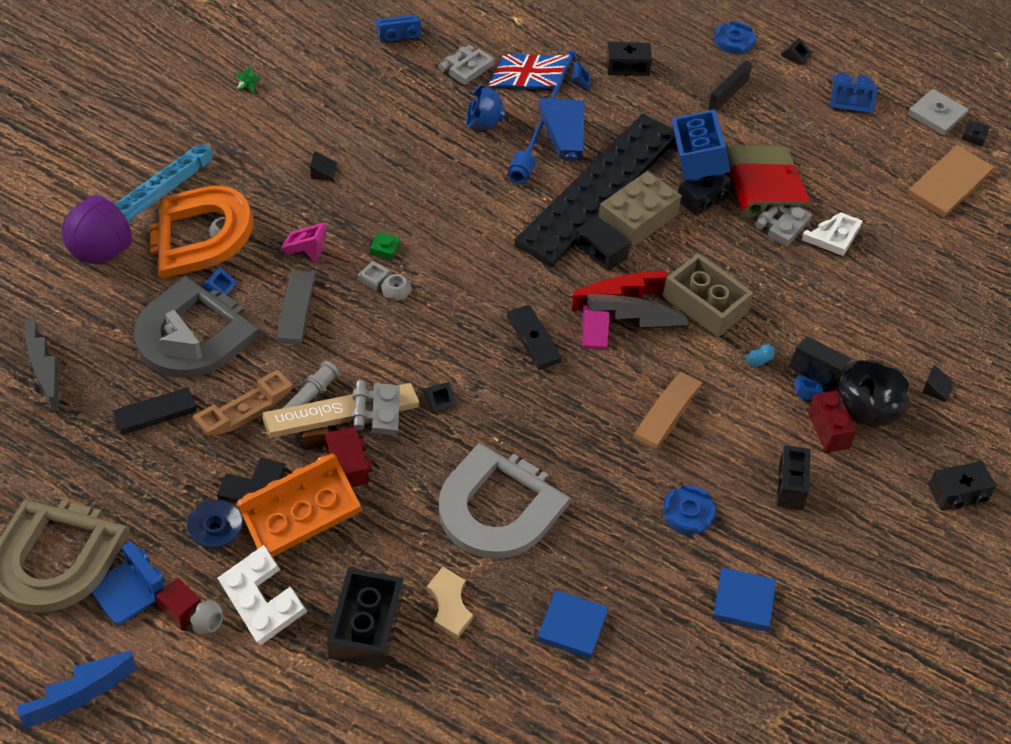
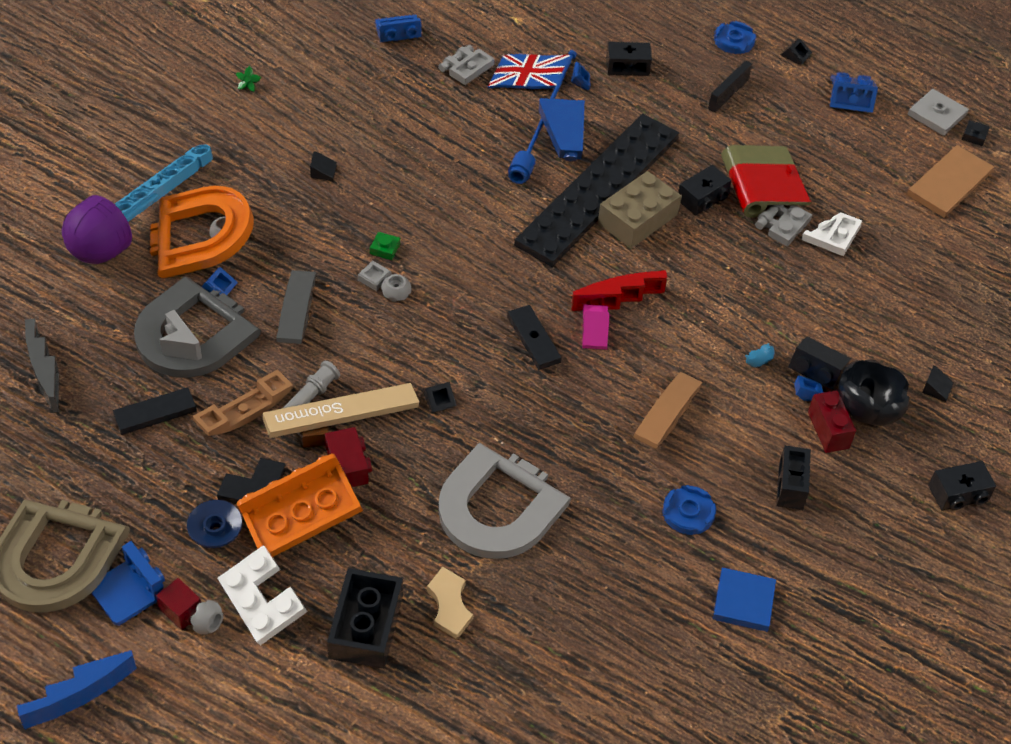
dark pink slope [281,223,327,263] -> none
light grey plate [352,380,400,435] -> none
blue cylinder [466,85,505,131] -> none
blue tile [537,590,609,660] -> none
black brick [575,216,630,272] -> none
dark grey slope [587,294,688,327] -> none
dark tan brick [663,253,754,337] -> none
blue brick [672,110,730,181] -> none

